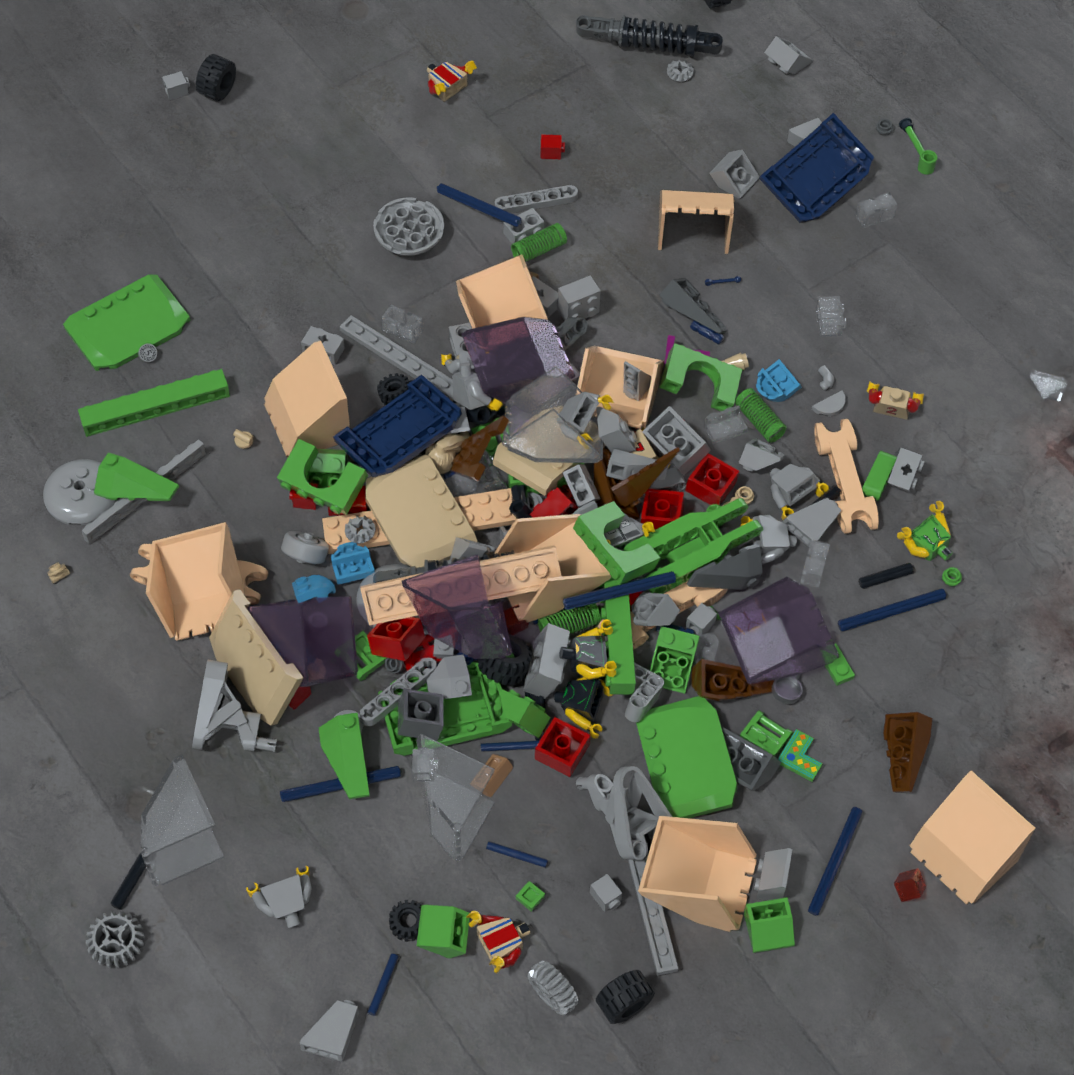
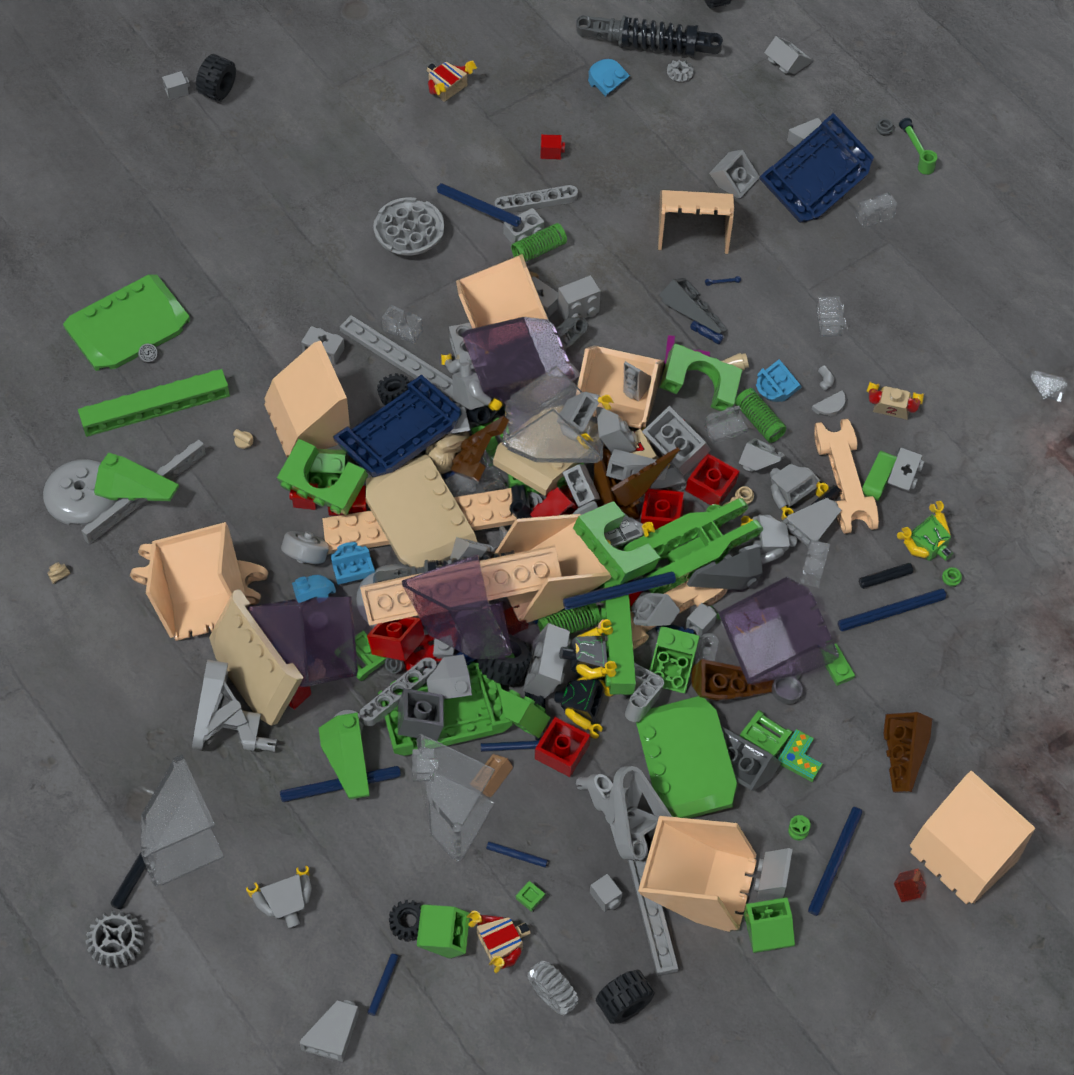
light grey gear [345,515,375,543] -> none
none -> dark azure slope [588,59,630,97]
none -> bright green wheel [788,815,810,841]

